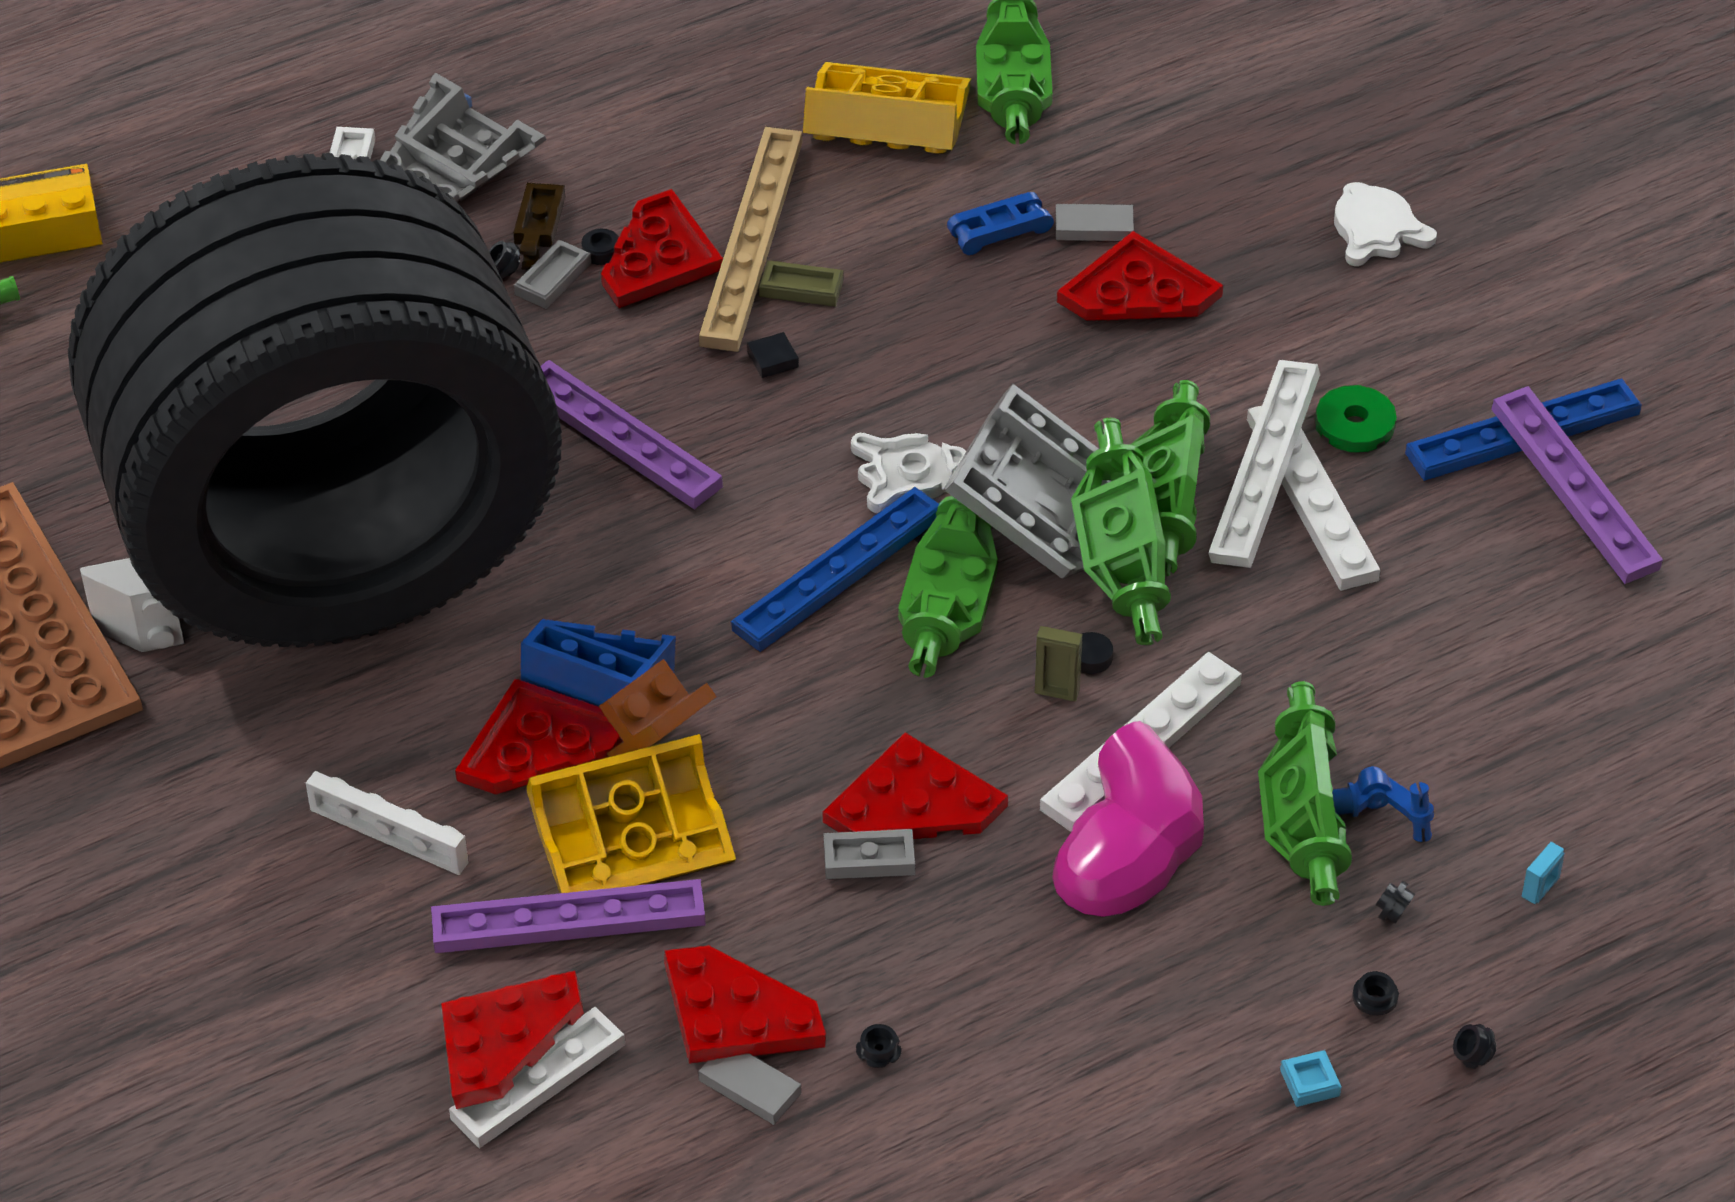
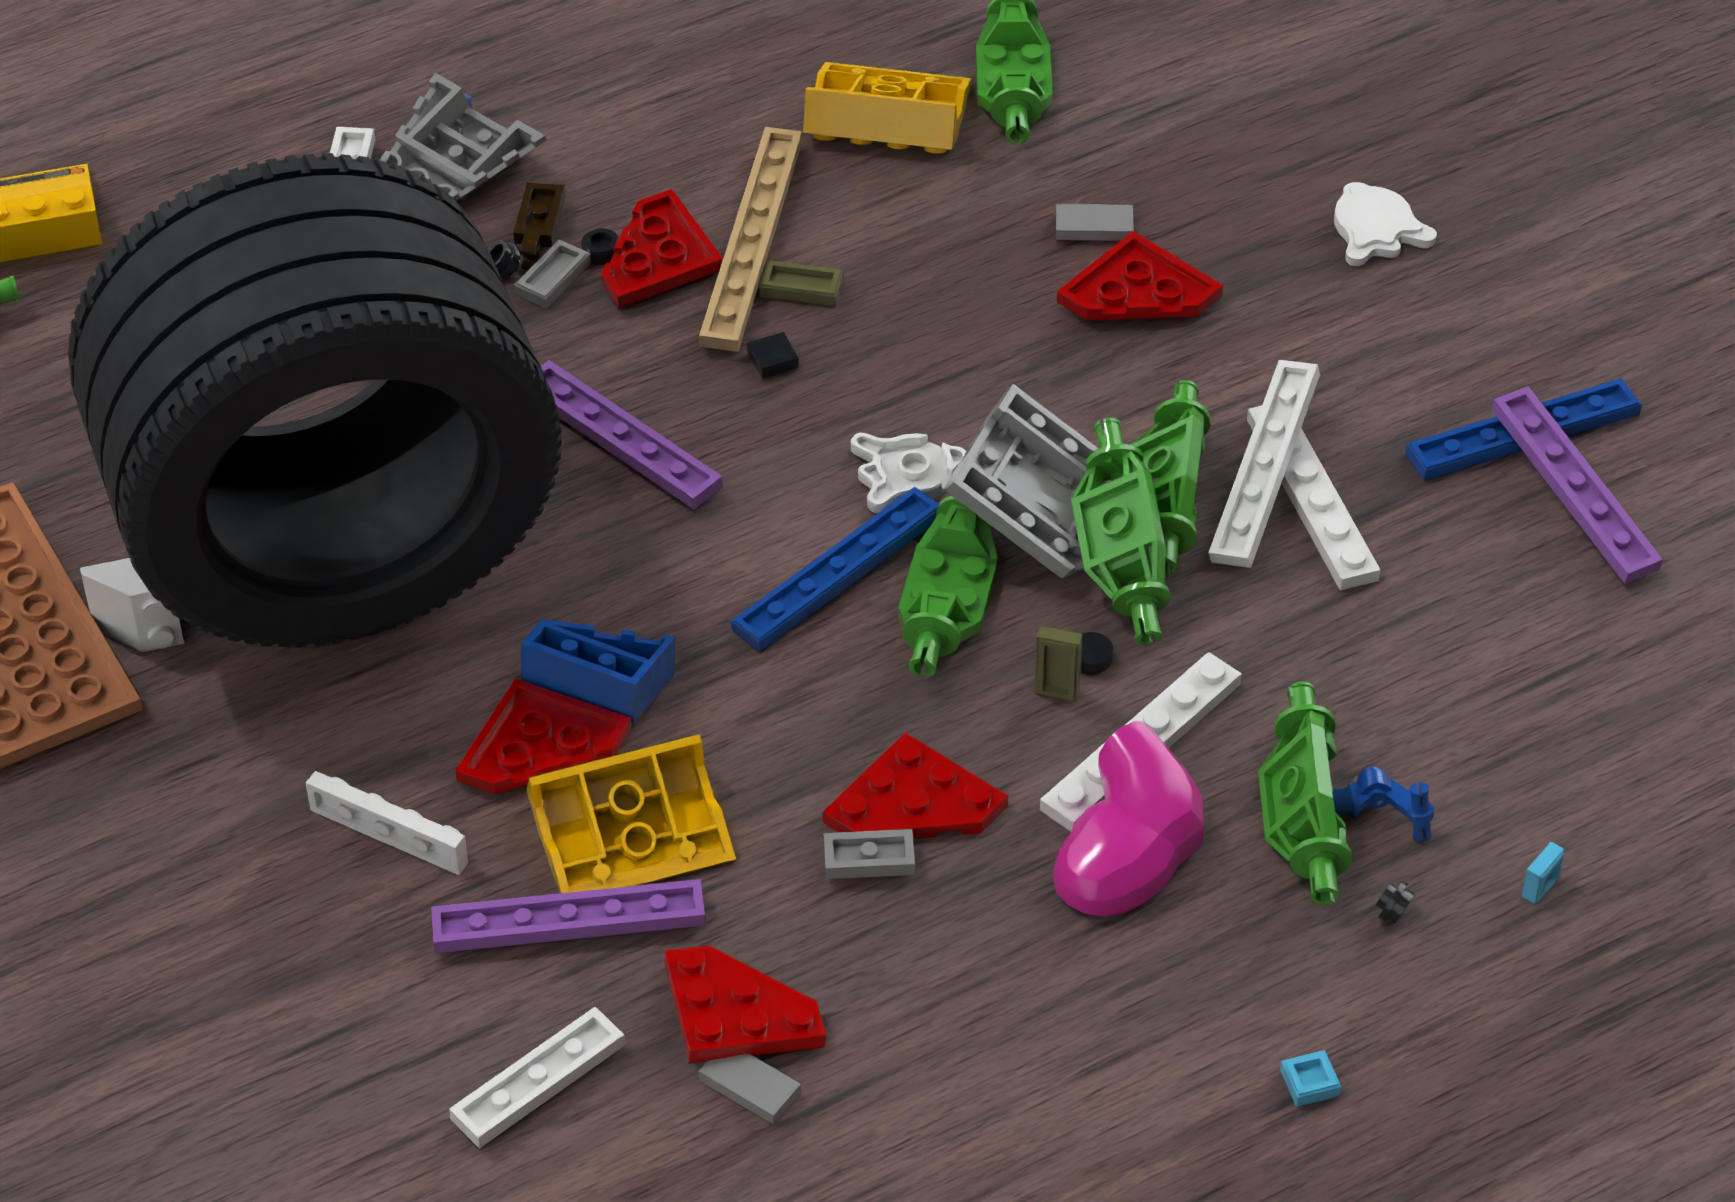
red plate [441,971,584,1109] -> none
dark orange bracket [599,659,717,757] -> none
black plate [856,1024,902,1068] -> none
blue plate [947,192,1054,255] -> none
green tile [1315,385,1397,452] -> none
black plate [1352,971,1399,1016] -> none
black plate [1453,1024,1496,1069] -> none

